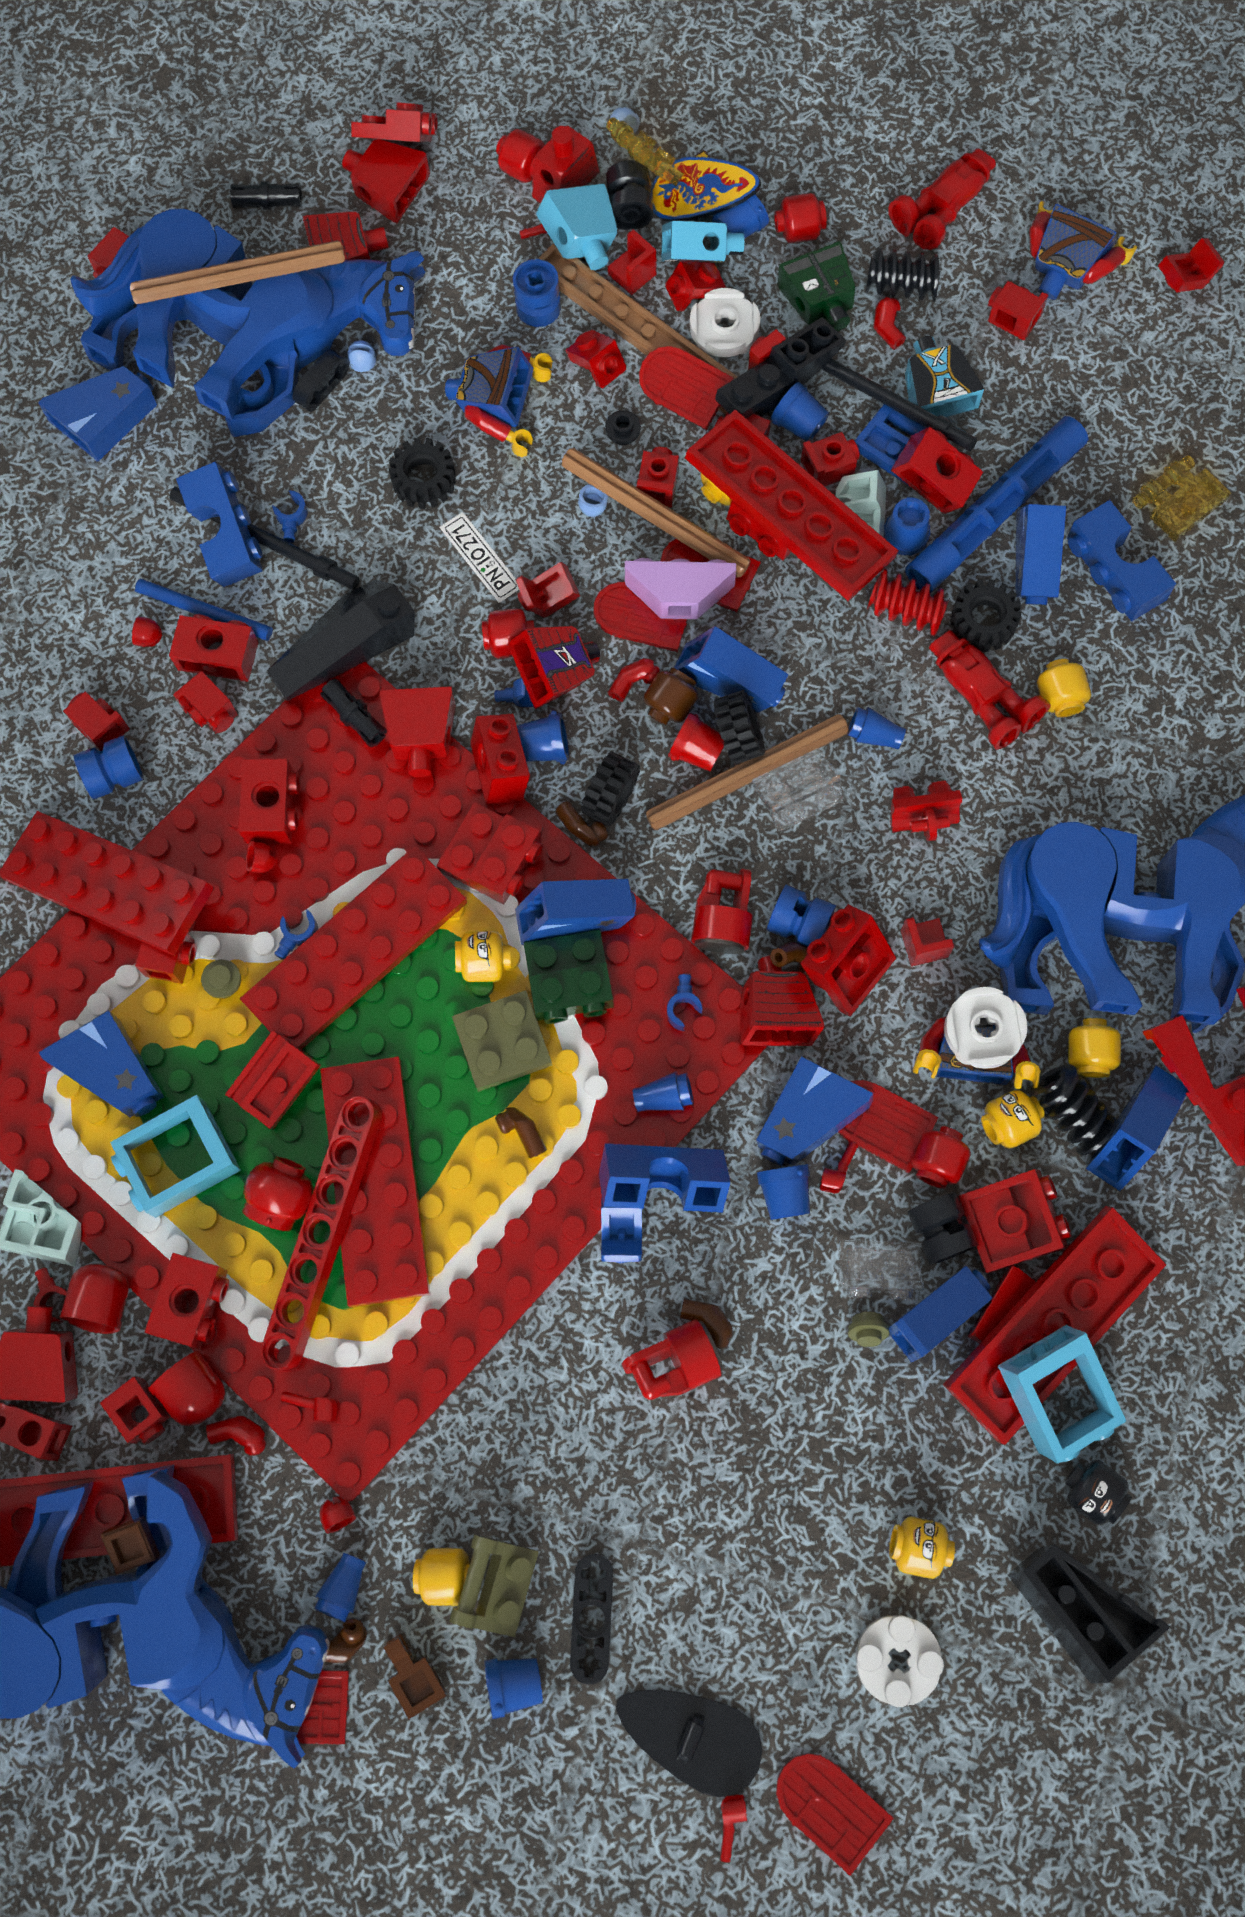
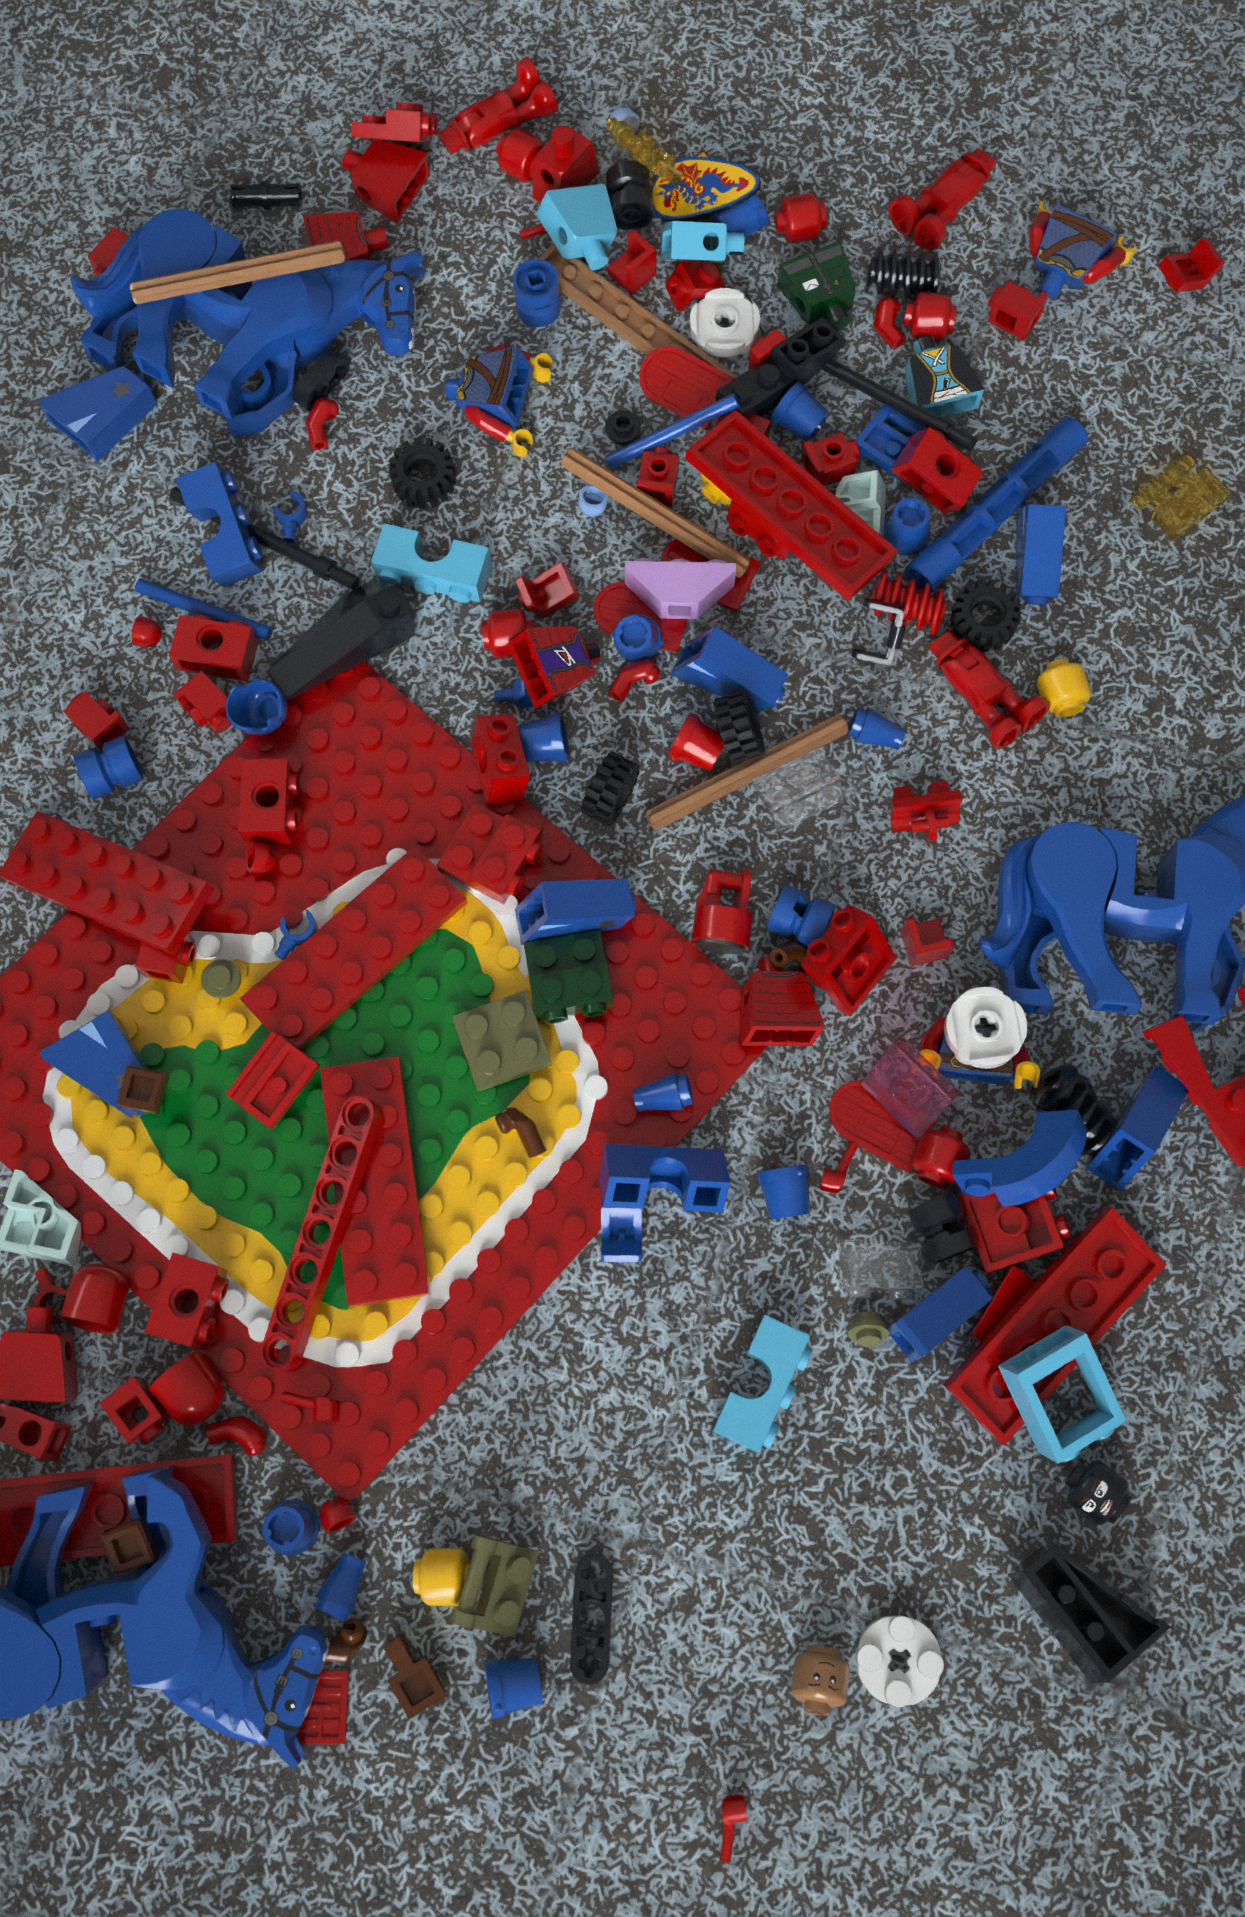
medium azure window [110,1095,241,1218] -> none
red piece [242,1157,314,1231] -> none
black pin [320,679,387,747] -> none
light blue hinge [347,340,376,372] -> none
red torso [380,686,456,777] -> none
white sticker [439,512,519,603] -> none
yellow head [455,931,511,982] -> none
reddish brown arm [555,801,608,847] -> none
red bracket [565,329,627,388] -> none
black shield [616,1689,762,1798] -> none
red piece [621,1319,723,1400] -> none
reddish brown head [643,667,699,726] -> none
blue piece [667,974,702,1031] -> none
reddish brown arm [680,1298,733,1349] -> none
blue slope [756,1057,873,1166] -> none
red window [776,1753,894,1876] -> none
yellow head [889,1516,955,1579] -> none
yellow head [981,1090,1044,1148] -> none
blue arch [1067,500,1176,622] -> none
yellow head [1068,1018,1121,1078] -> none
none -> reddish brown tile [116,1065,170,1115]
none -> blue hair [226,677,288,735]
none -> blue piece [262,1499,320,1556]
none -> red arm [305,397,339,450]
none -> medium azure arch [371,523,493,603]
none -> red piece [438,56,558,155]
none -> blue bar [605,393,740,469]
none -> blue piece [611,614,664,662]
none -> medium azure arch [712,1315,813,1453]
none -> medium nougat head [791,1645,850,1716]
none -> black piece [851,598,906,665]
none -> clear pink plate [860,1036,960,1140]
none -> red head [903,292,957,342]
none -> blue arch [952,1109,1087,1207]

